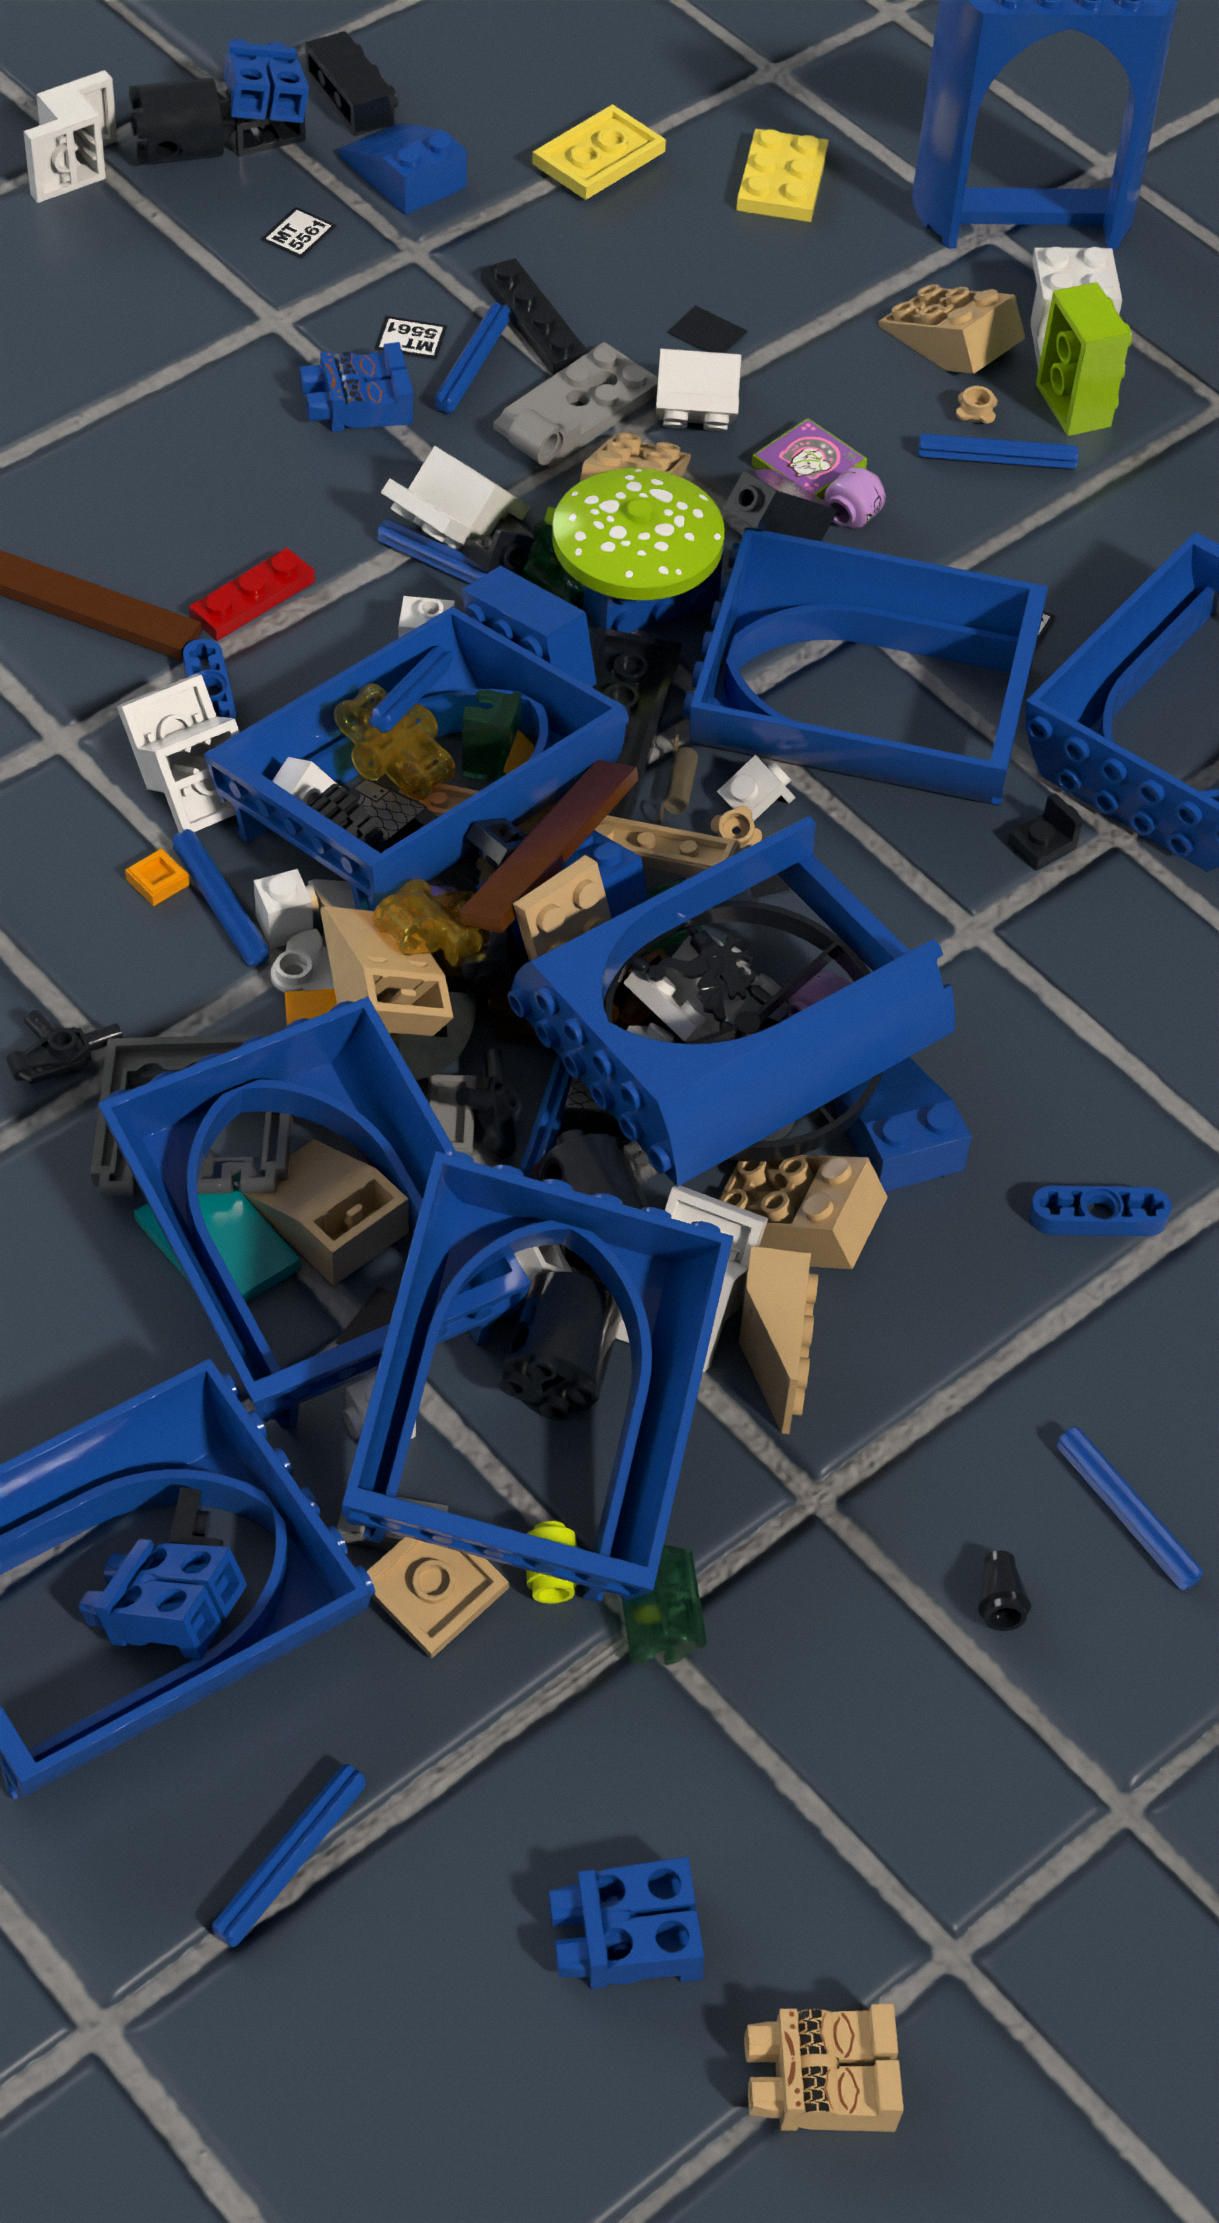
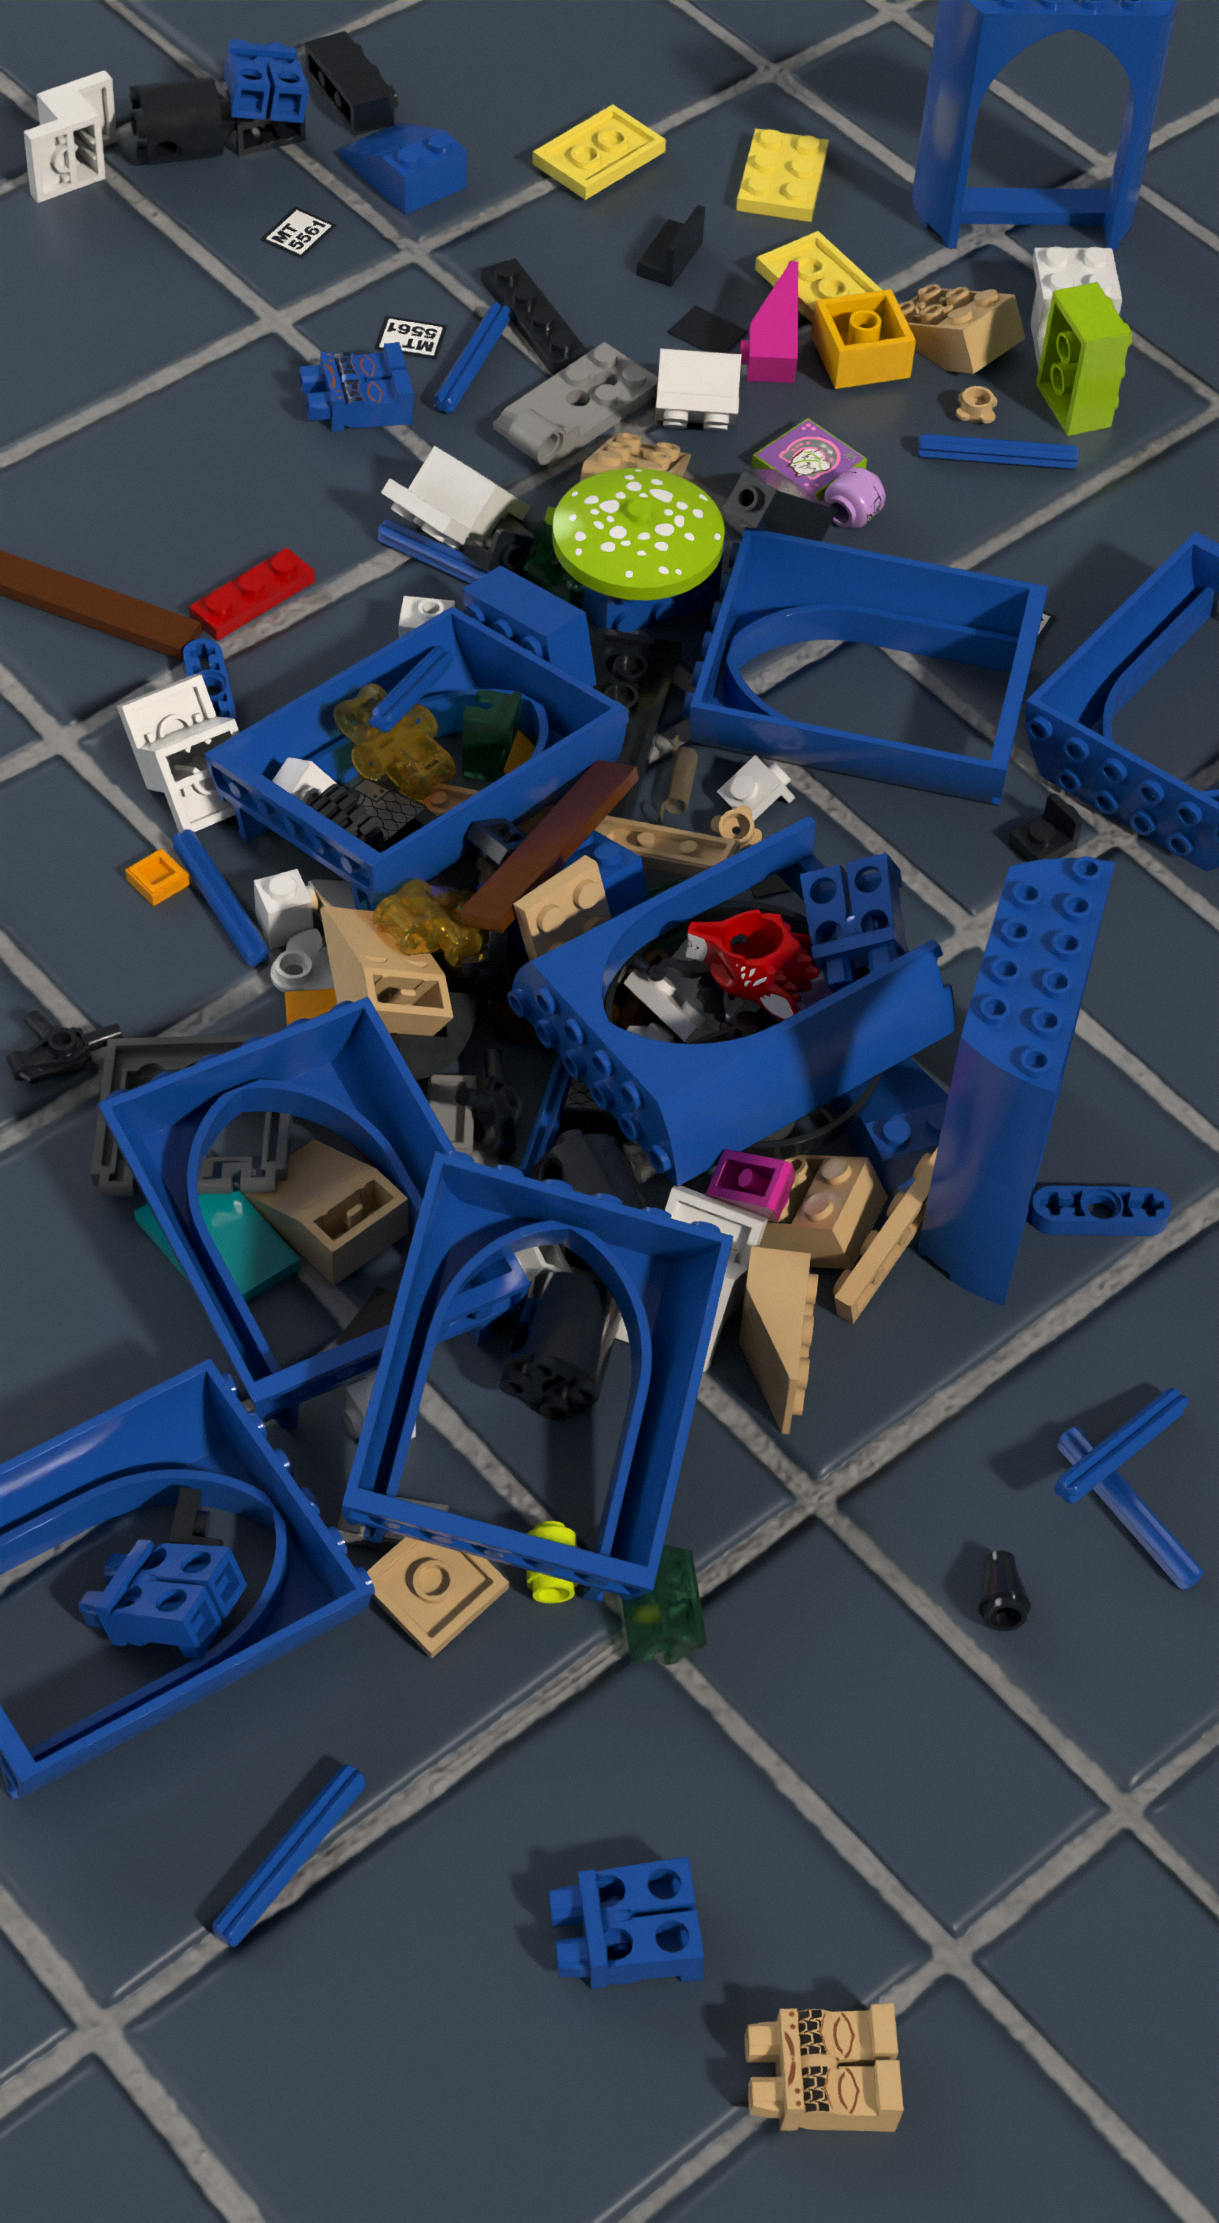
none -> black panel [636,205,705,287]
none -> red piece [686,909,819,1021]
none -> dark pink slope [706,1149,796,1223]
none -> dark pink slope [740,261,798,383]
none -> light yellow plate [755,231,882,324]
none -> blue hips [800,852,908,993]
none -> yellow brick [812,289,916,389]
none -> tan plate [833,1133,941,1324]
none -> blue panel [917,856,1116,1306]
none -> blue axle [1054,1388,1189,1504]

